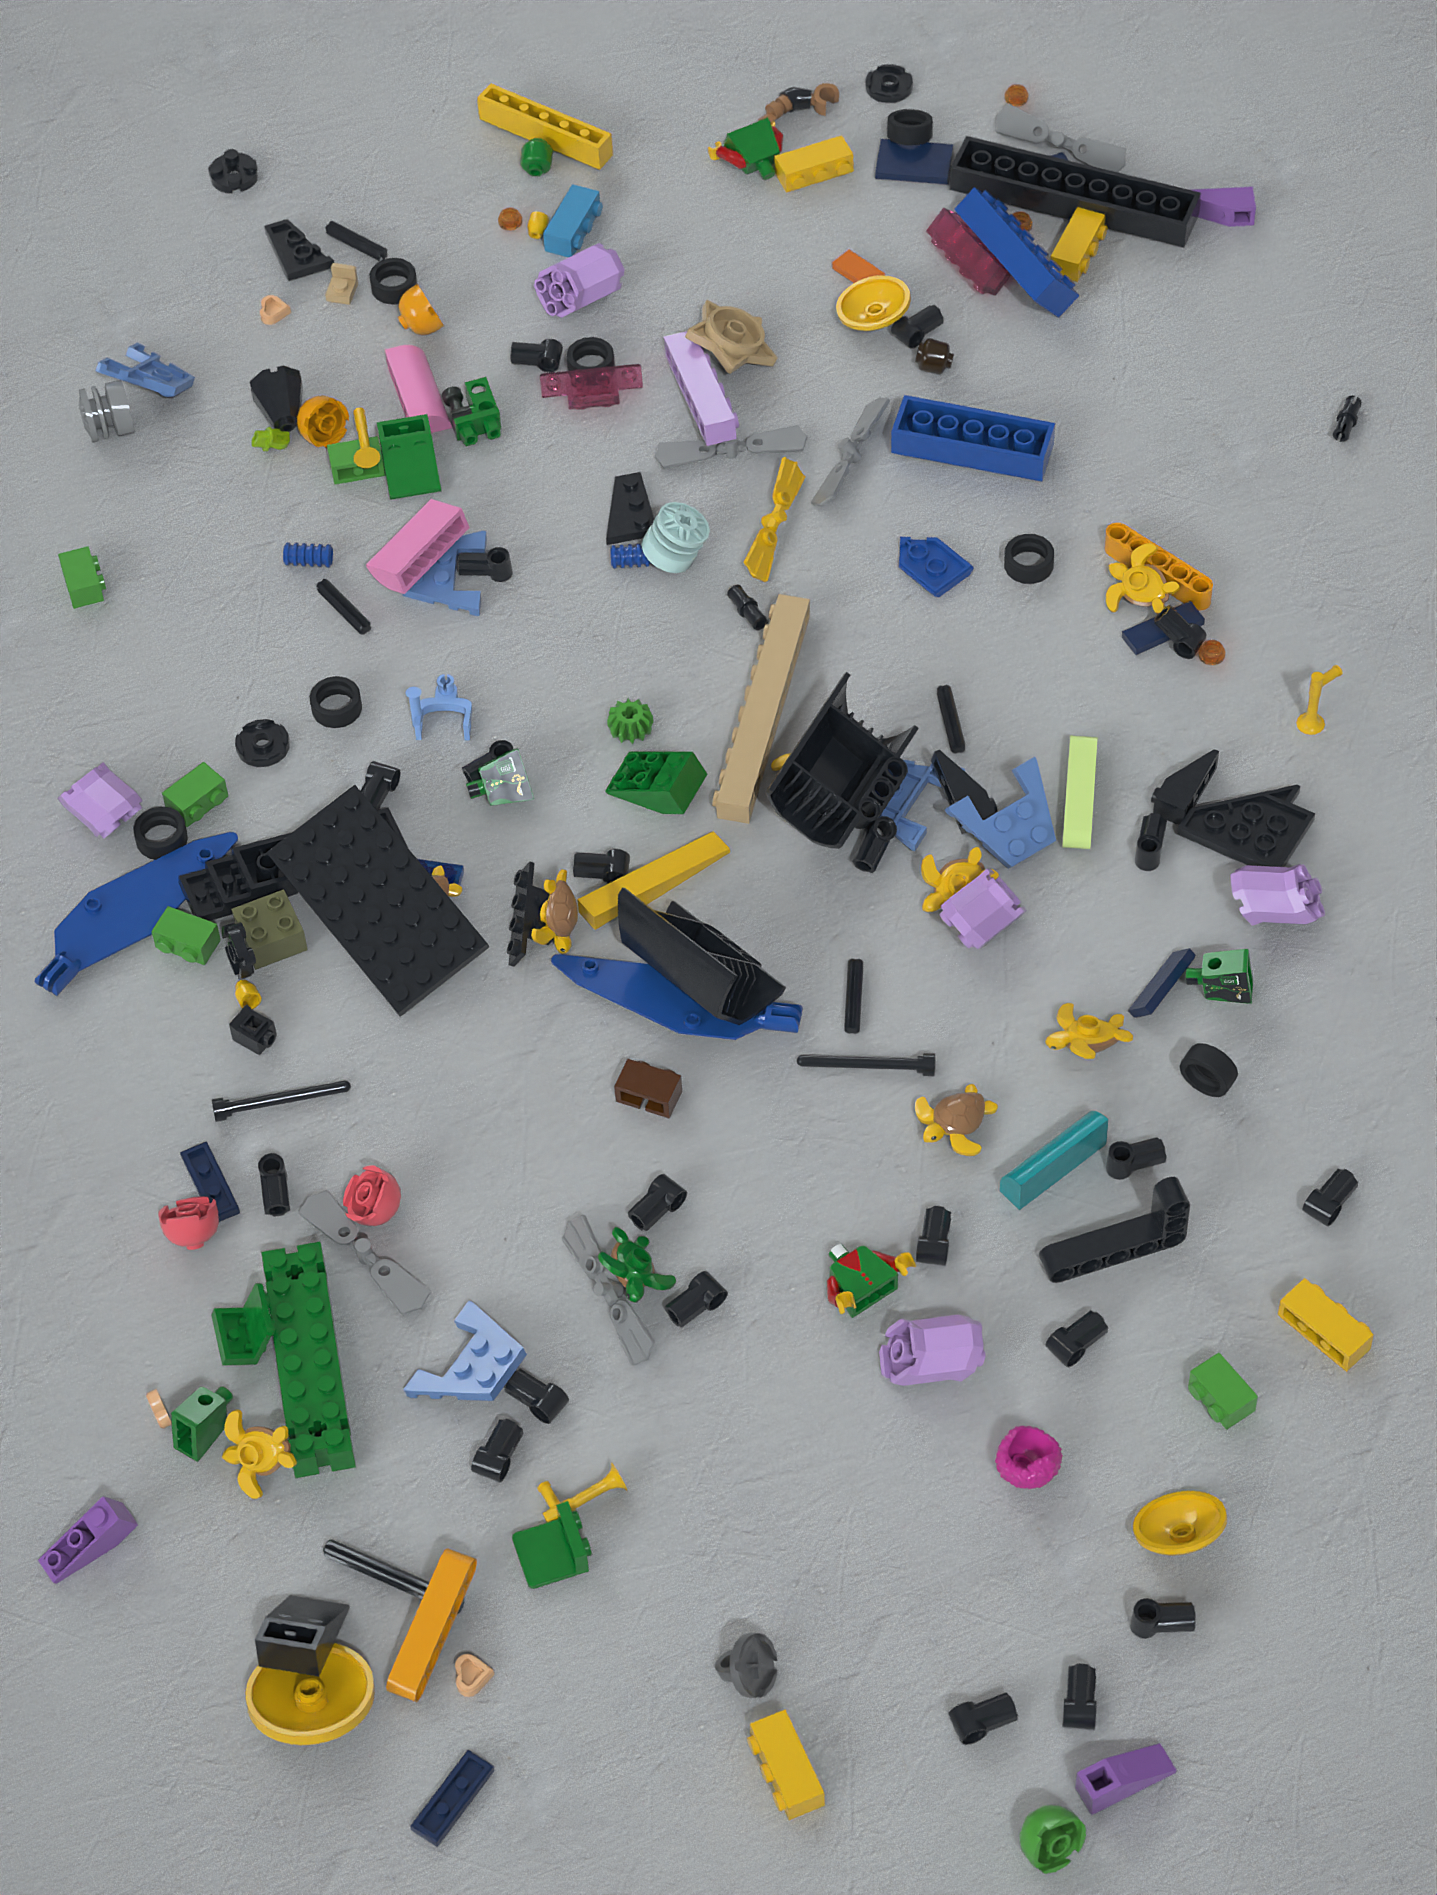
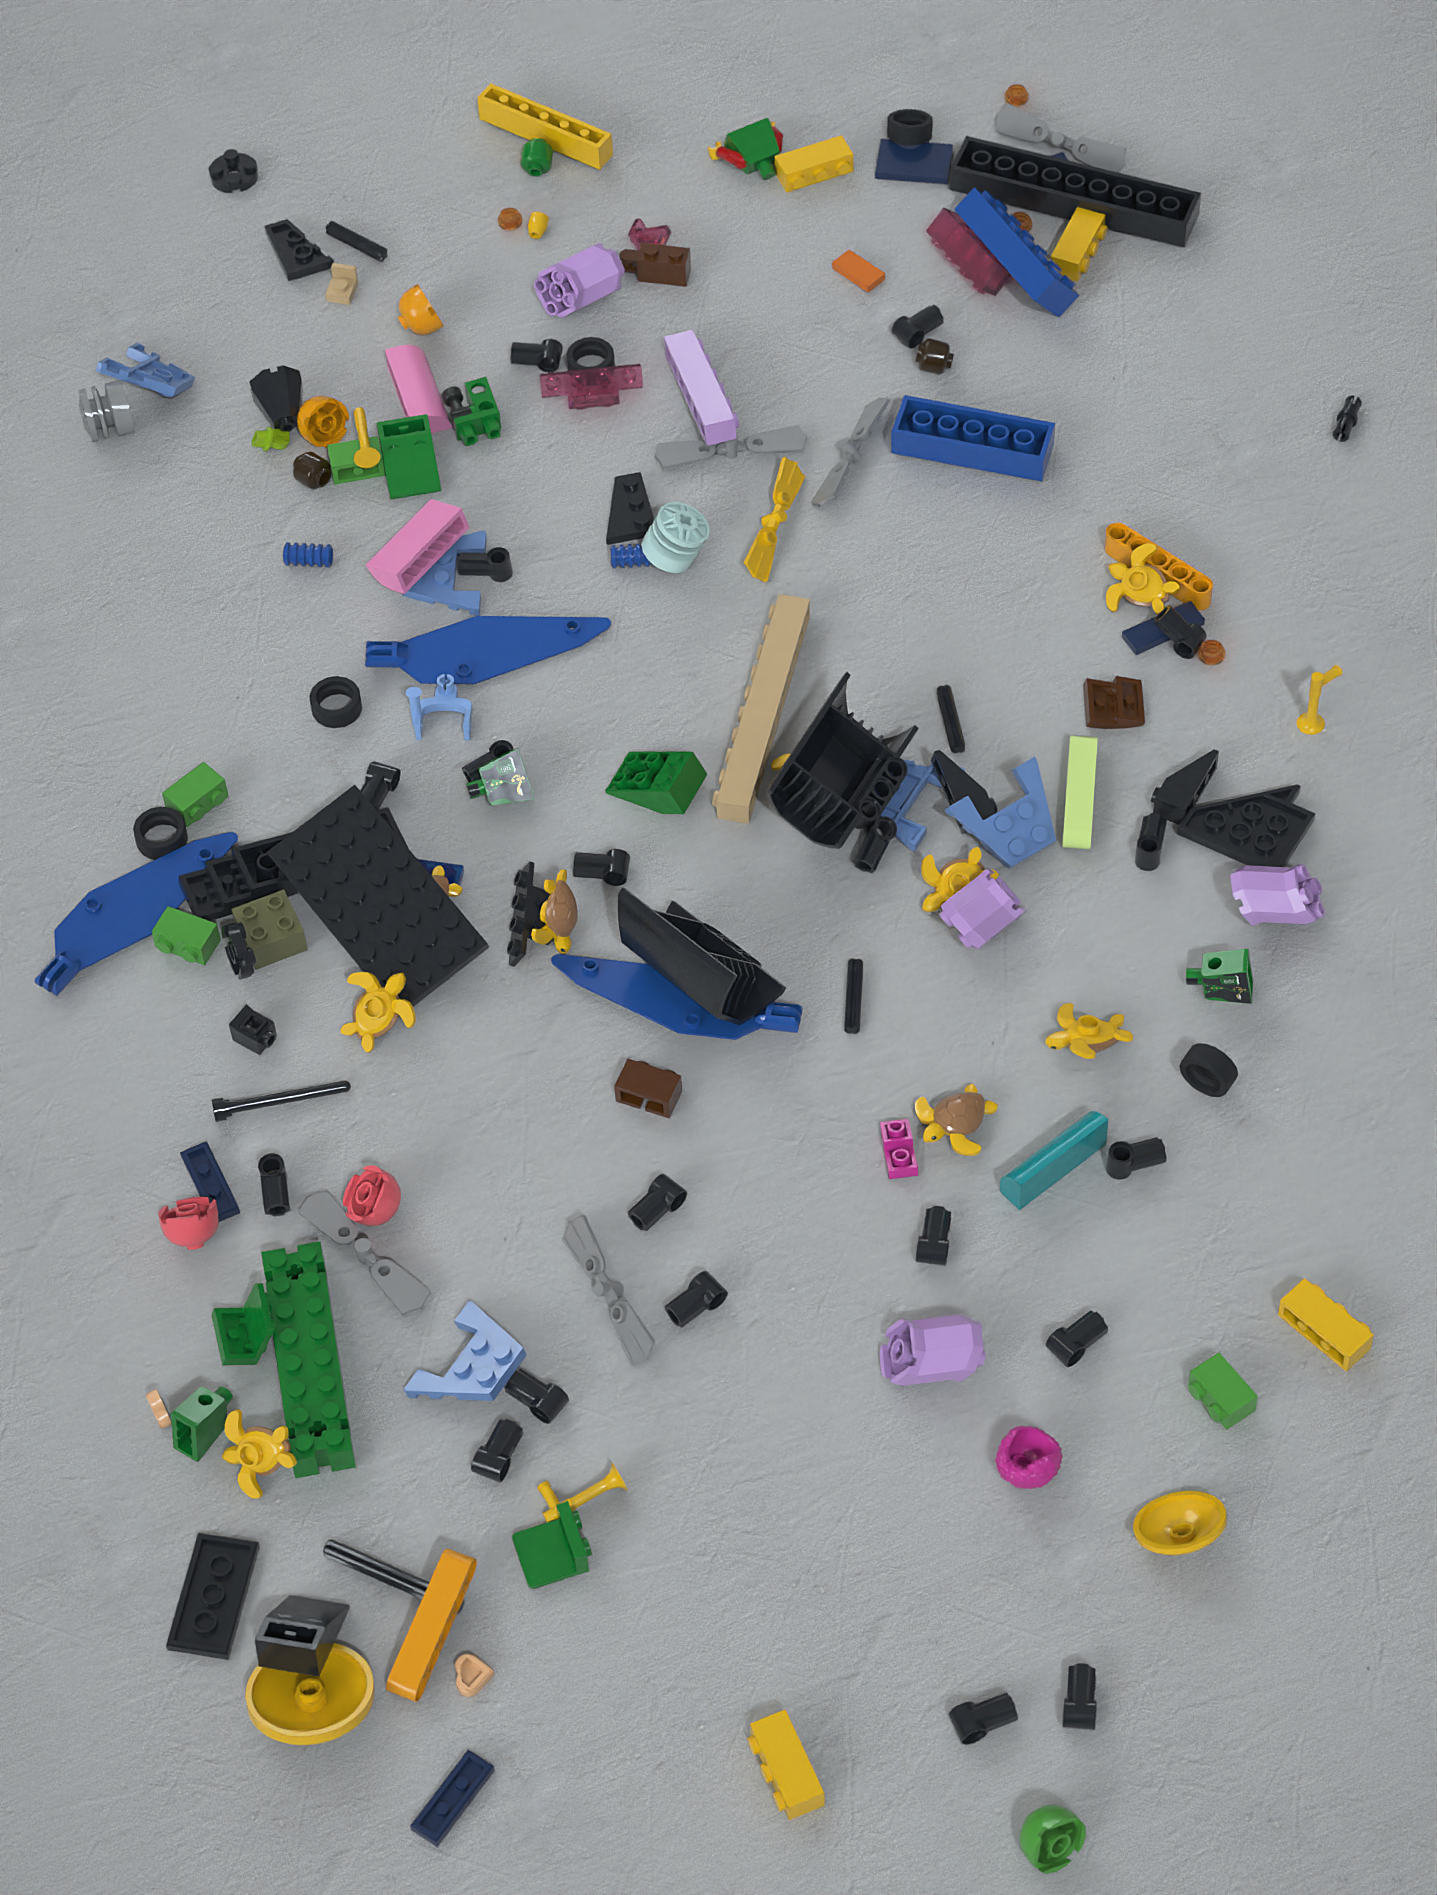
medium lavender slope [38,1496,138,1584] -> none
lavender brick [57,762,143,839] -> none
bright green brick [58,546,106,609] -> none
black tile [235,719,290,767] -> none
yellow hose [235,980,262,1009] -> none
light nougat tile [260,295,291,325] -> none
black axle [316,579,371,635] -> none
black tyre [369,258,417,305] -> none
dark azure brick [543,184,603,258] -> none
yellow slope [577,831,730,930] -> none
green animal [598,1227,676,1303] -> none
bright green gear [607,698,654,744] -> none
tan plate [685,300,777,374] -> none
flat silver tile [715,1633,777,1698] -> none
black pin [727,584,768,631] -> none
medium nougat piece [758,83,839,122] -> none
black piece [797,1053,936,1076] -> none
green torso [826,1244,917,1318] -> none
yellow dish [836,276,911,331] -> none
black tile [865,64,913,103] -> none
blue tile [899,537,974,598] -> none
black tyre [1004,534,1054,584] -> none
black beam [1039,1177,1190,1283] -> none
medium lavender slope [1075,1743,1177,1816] -> none
dark blue tile [1128,948,1196,1018] -> none
black piece [1130,1598,1196,1639] -> none
medium lavender slope [1189,187,1256,227] -> none
black piece [1302,1168,1359,1227] -> none
none -> black tile [166,1533,260,1660]
none -> dark brown head [293,451,331,490]
none -> yellow animal [340,972,416,1053]
none -> blue wing [365,616,611,684]
none -> reddish brown brick [620,243,691,287]
none -> clear pink bracket [628,218,672,250]
none -> dark pink slope [880,1119,918,1179]
none -> reddish brown slope [1083,676,1145,729]

